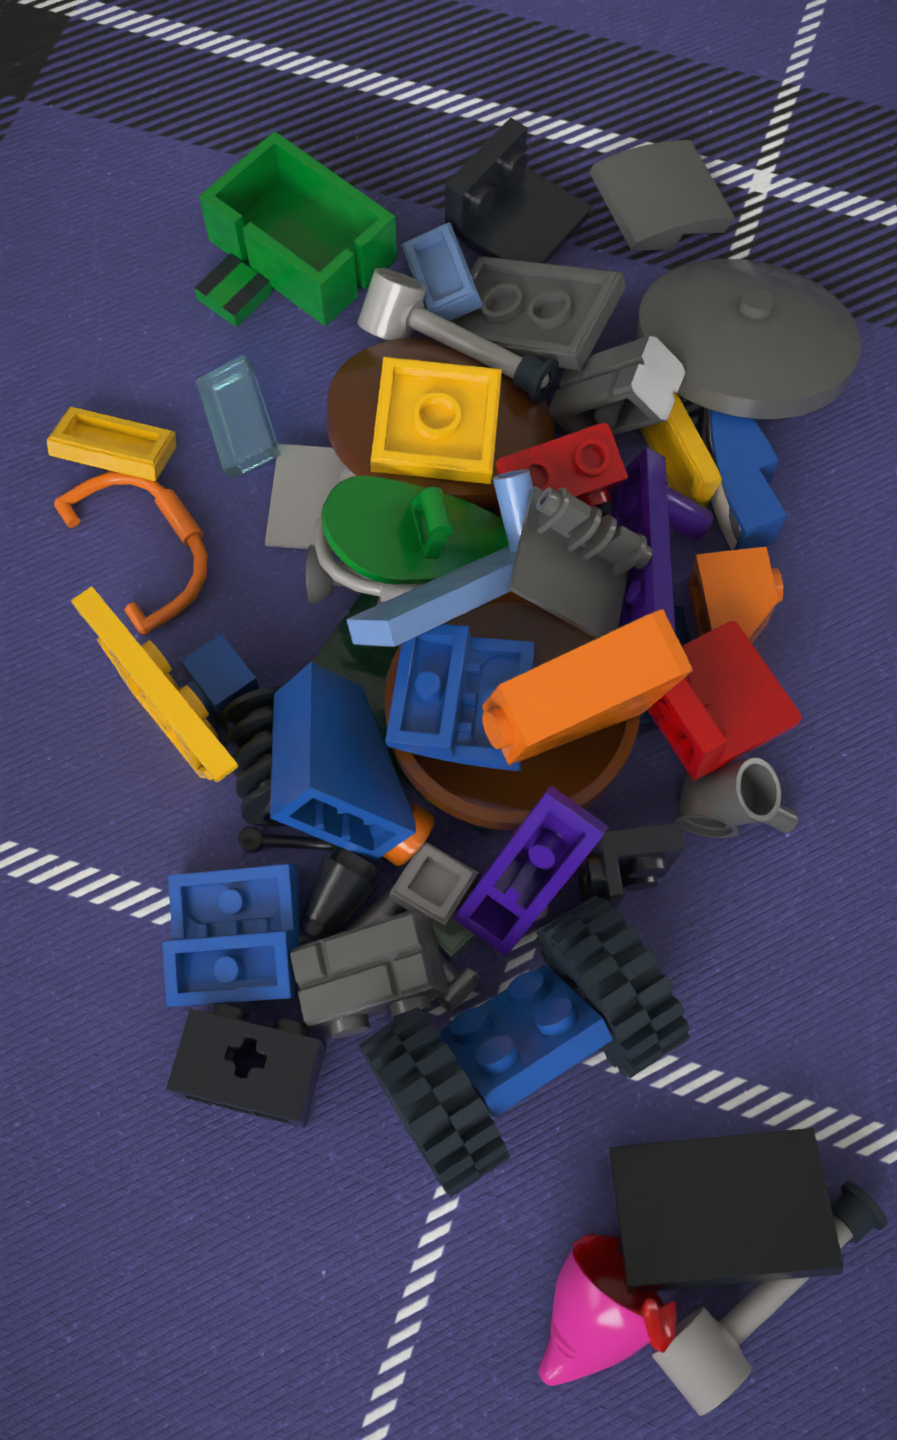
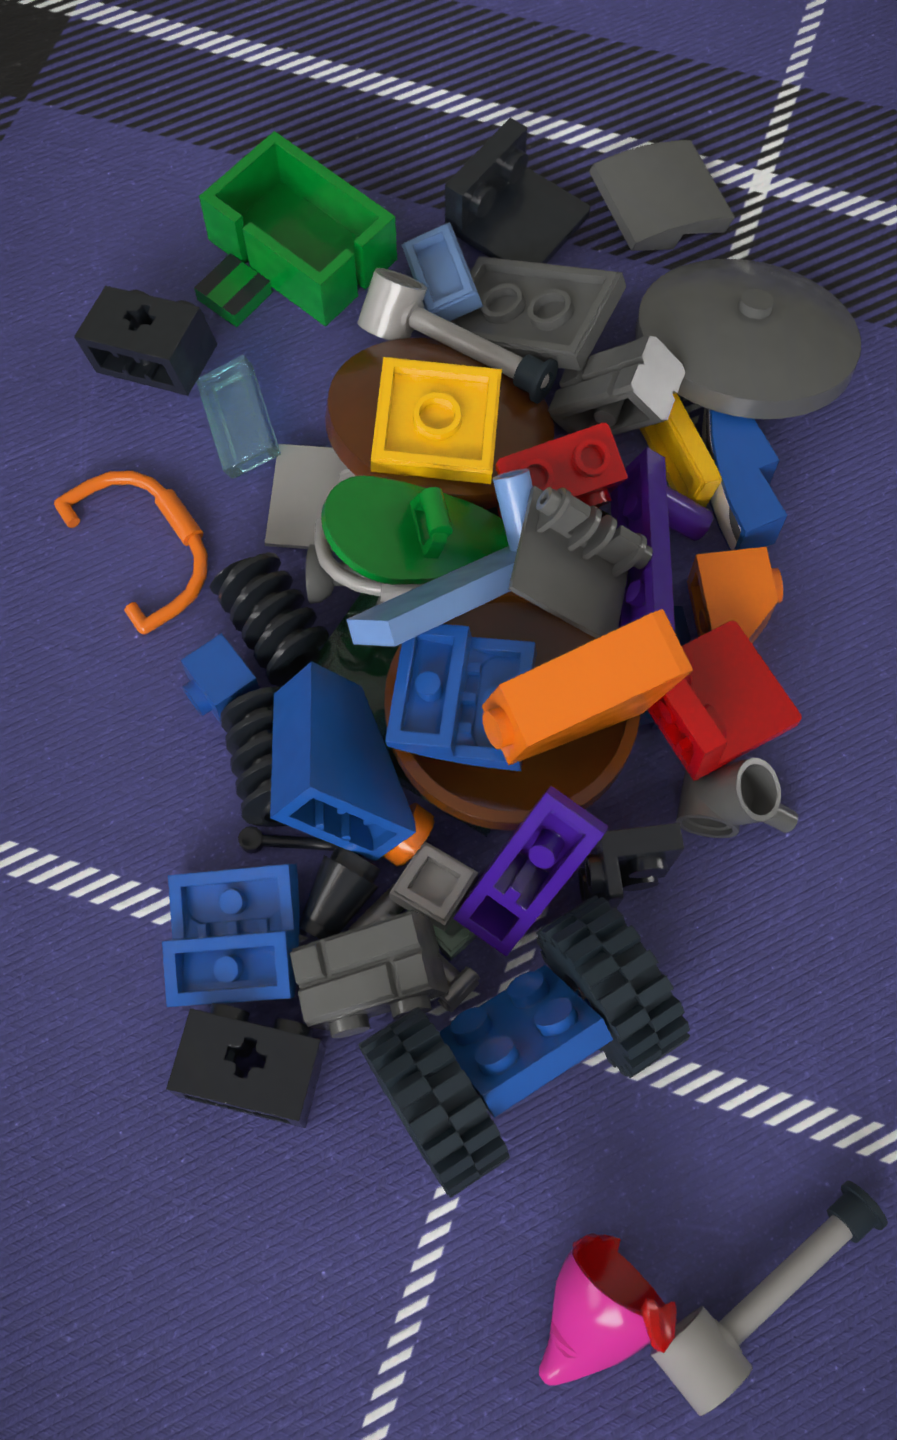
yellow tile [47,406,177,482] -> none
yellow wing [71,586,239,783] -> none
black tile [609,1128,844,1294] -> none
none -> black brick [74,285,217,396]
none -> black piece [209,552,329,686]

